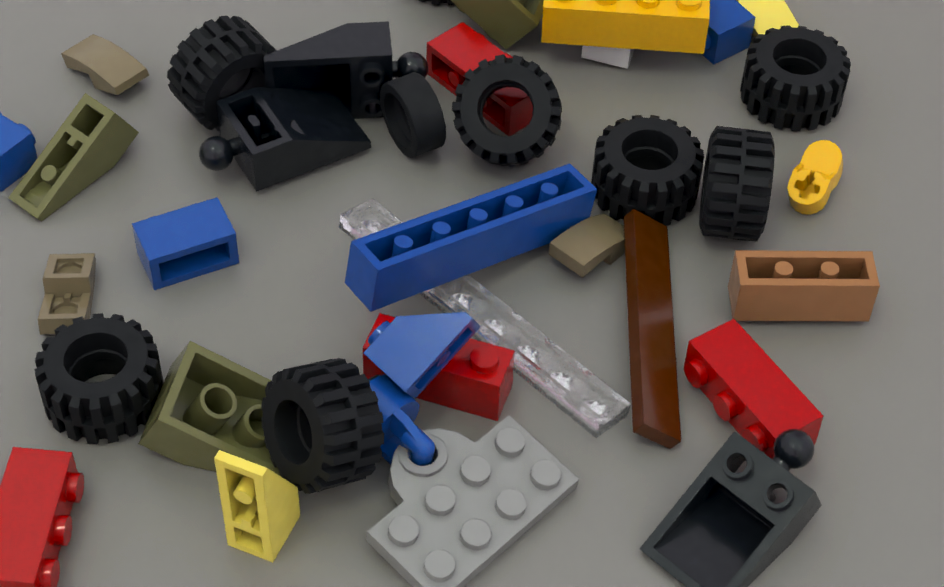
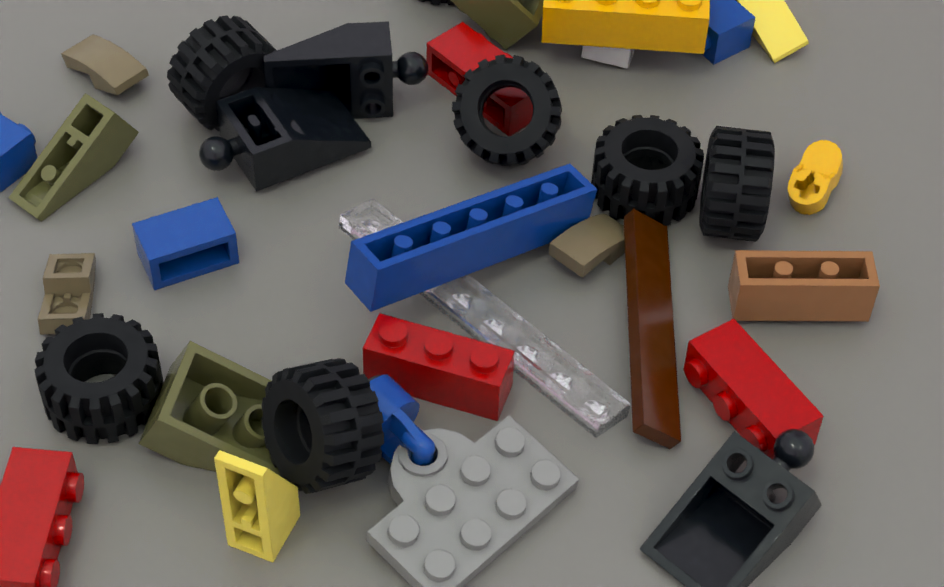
blue slope [363,312,481,399] -> none
black tyre [380,72,446,158] -> none
black tyre [740,25,851,131] -> none

